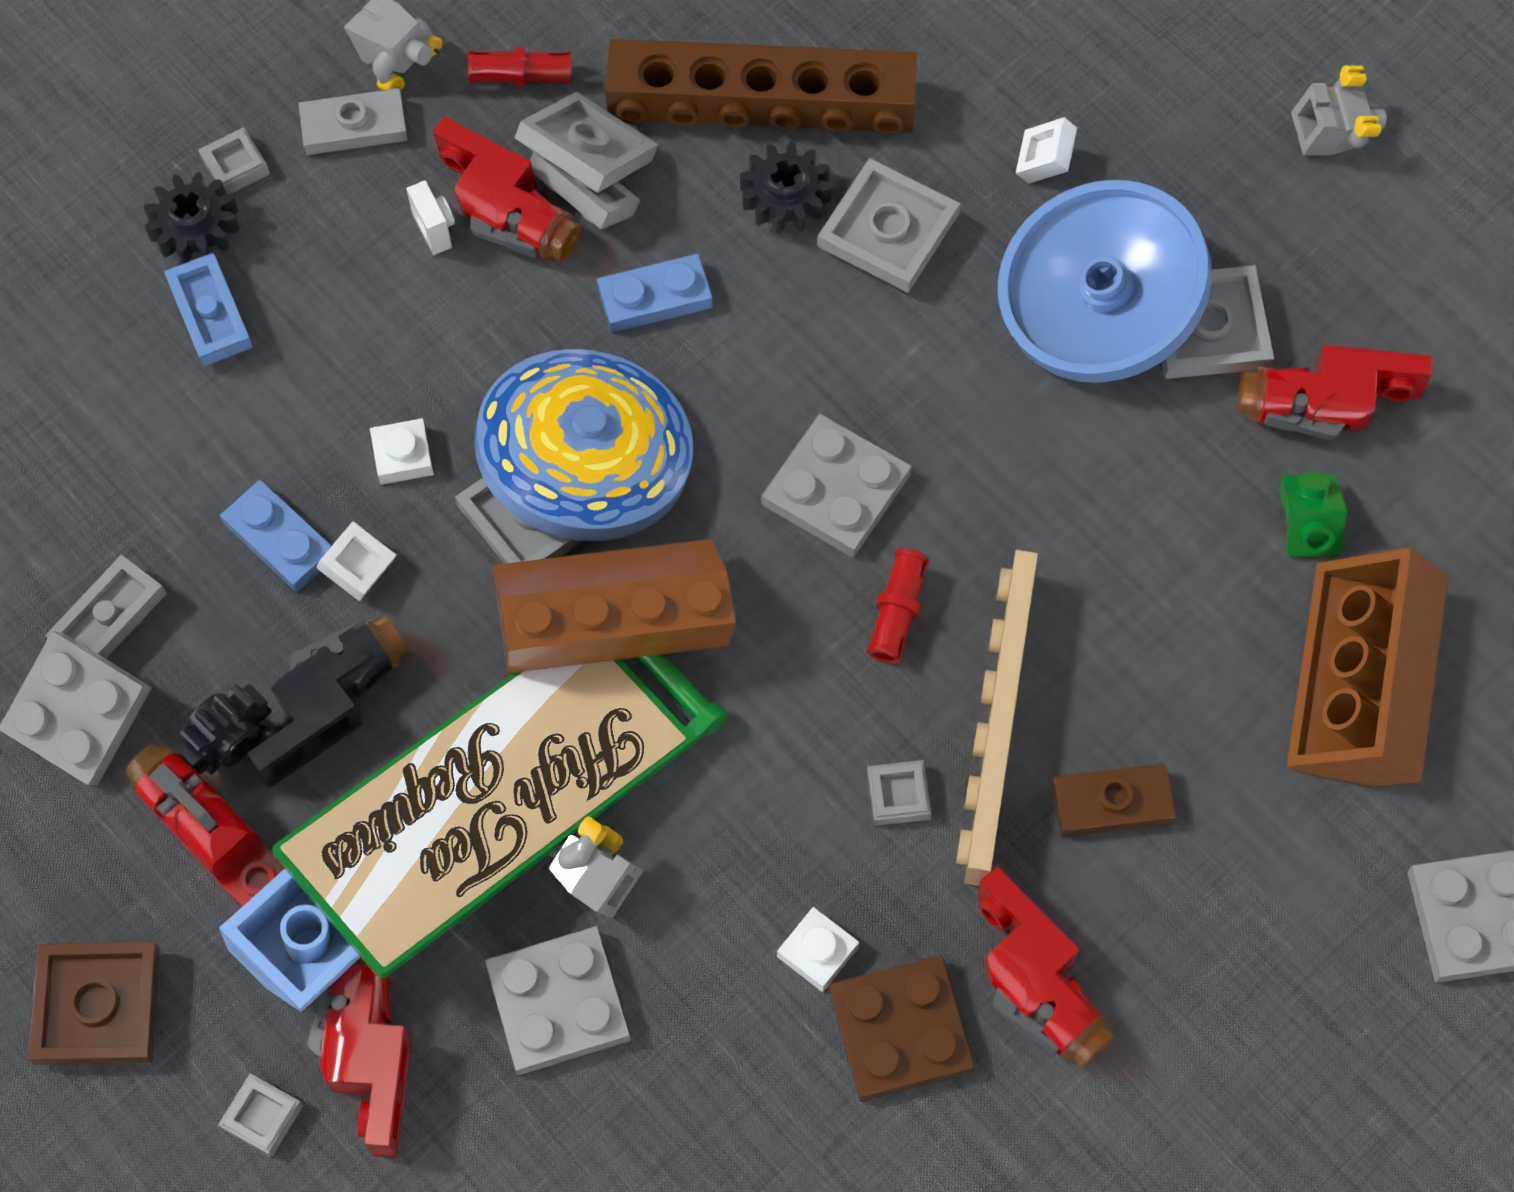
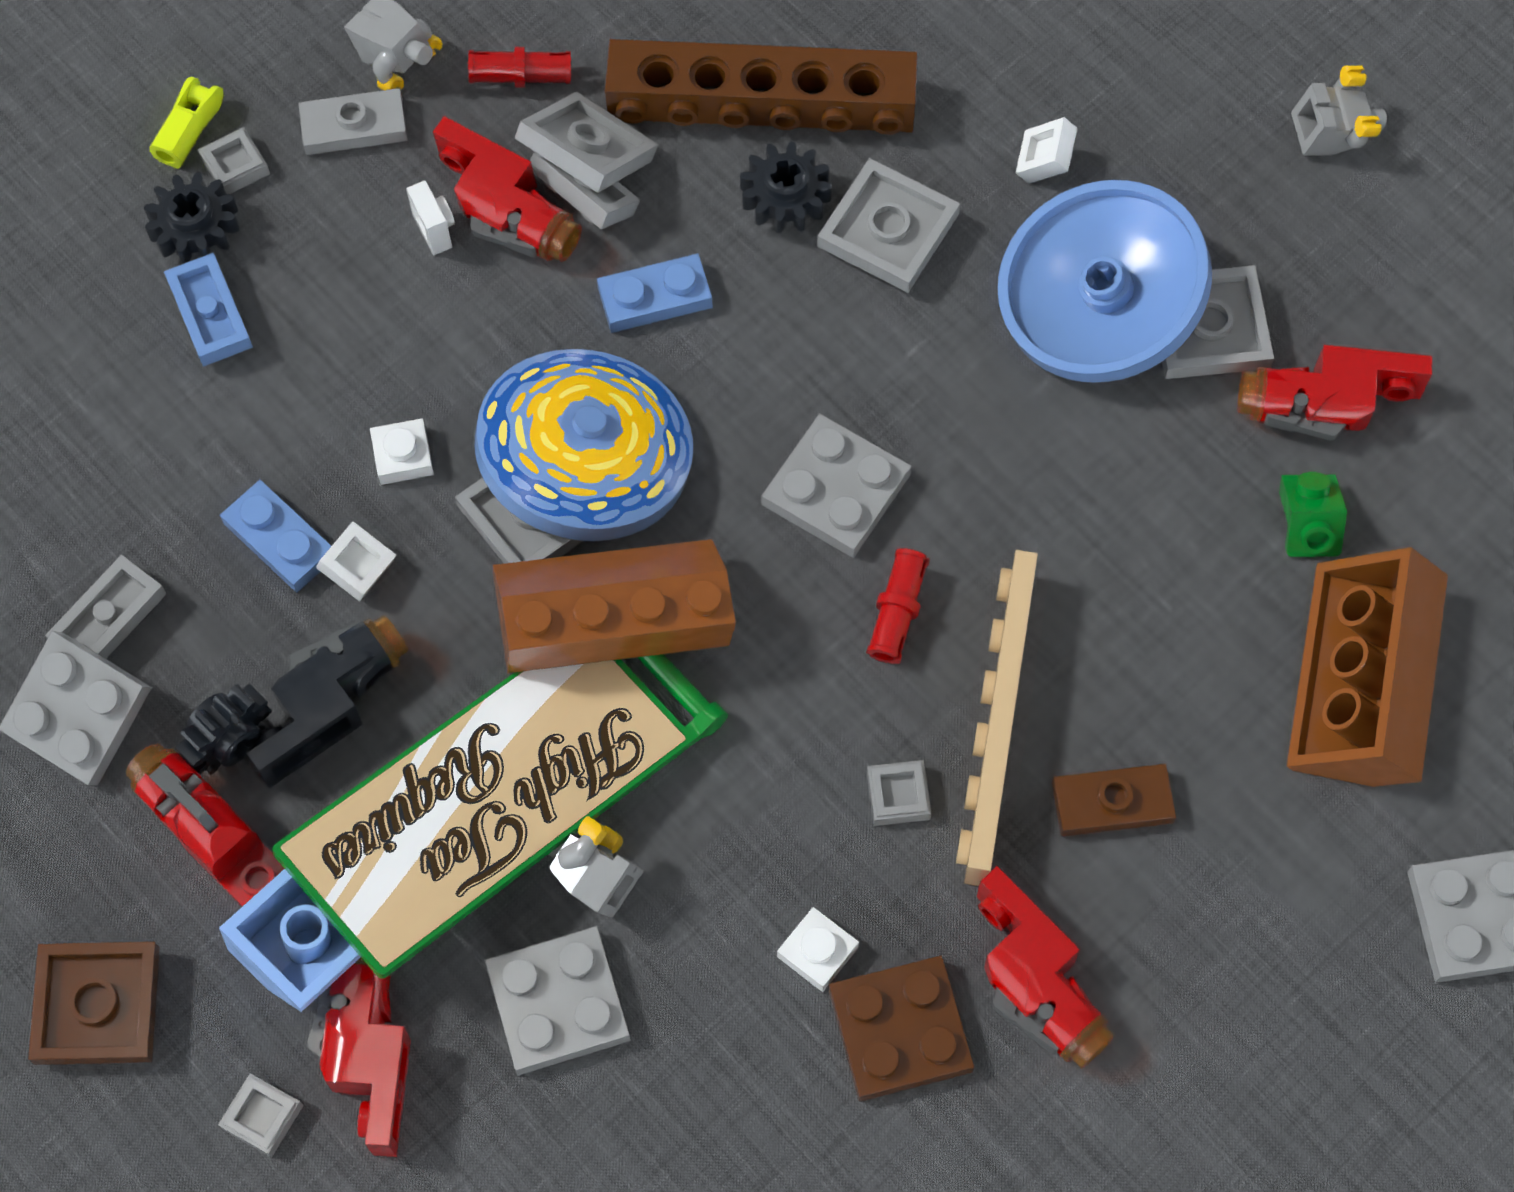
none -> neon yellow bar [149,77,224,169]

